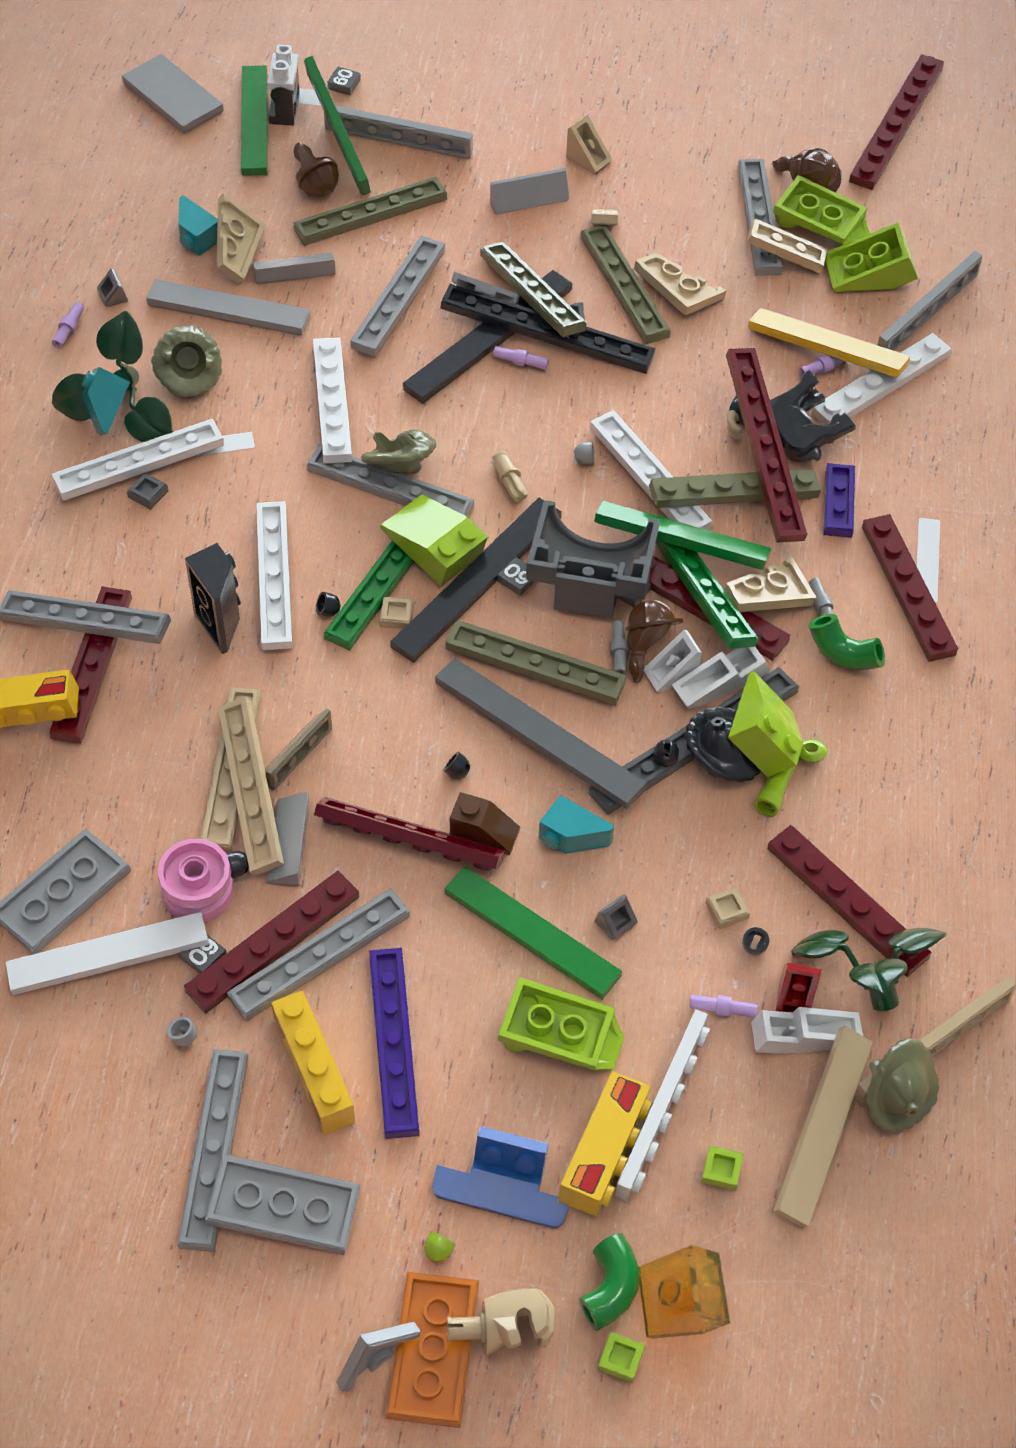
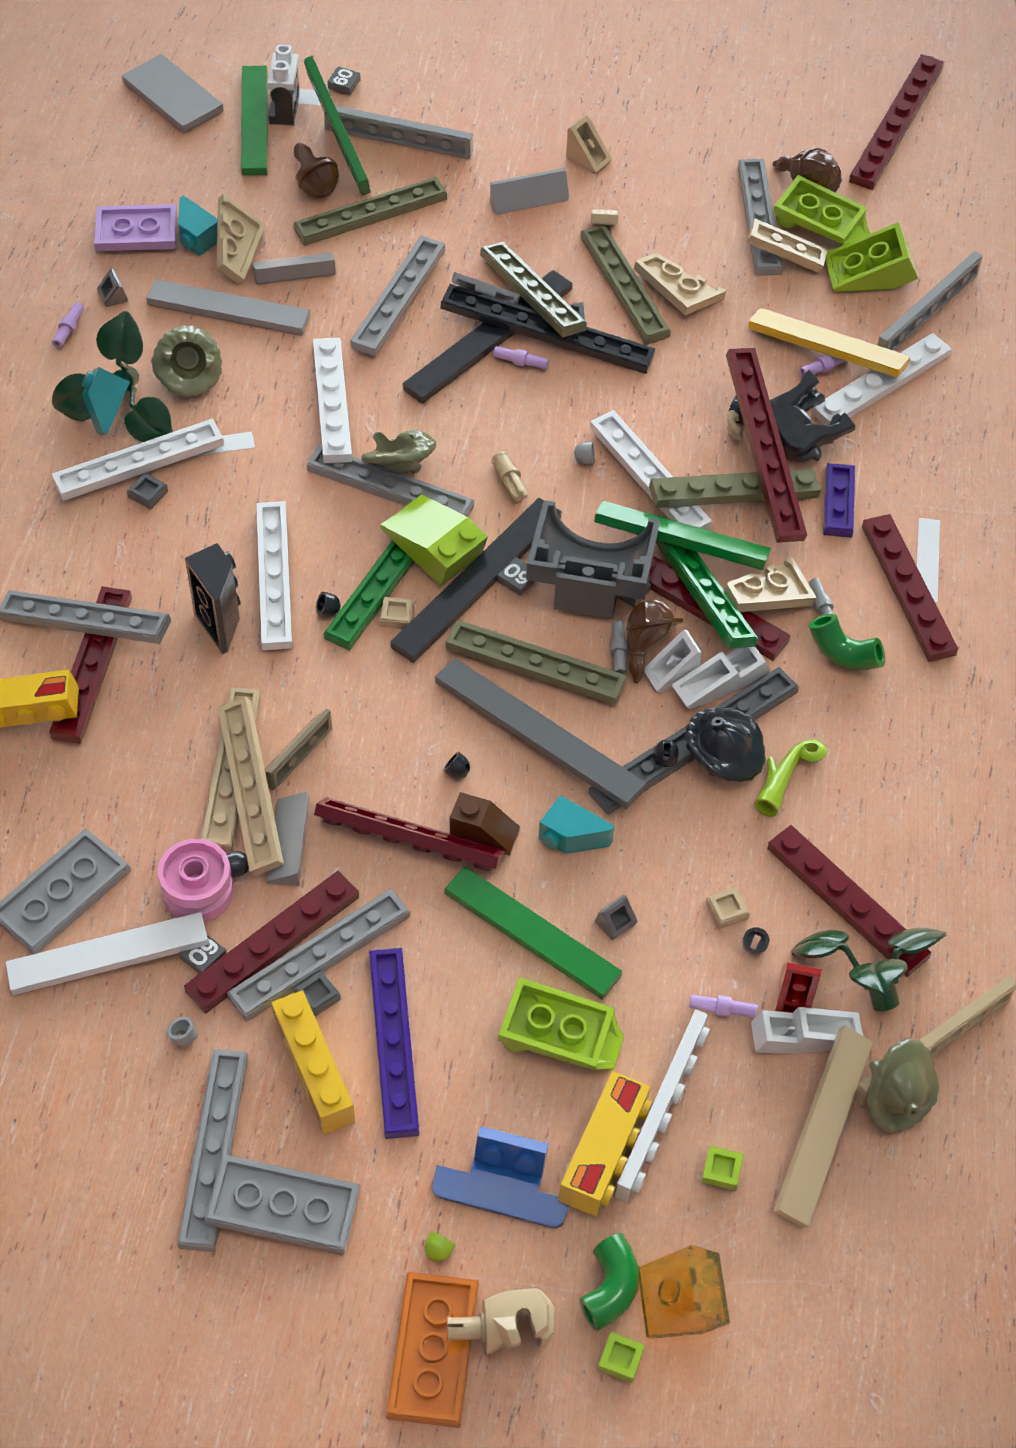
light grey tile [336,1322,421,1392] -> none
lime slope [728,671,803,777] -> none
none -> lavender plate [94,204,177,251]
none -> dark grey tile [294,971,341,1016]

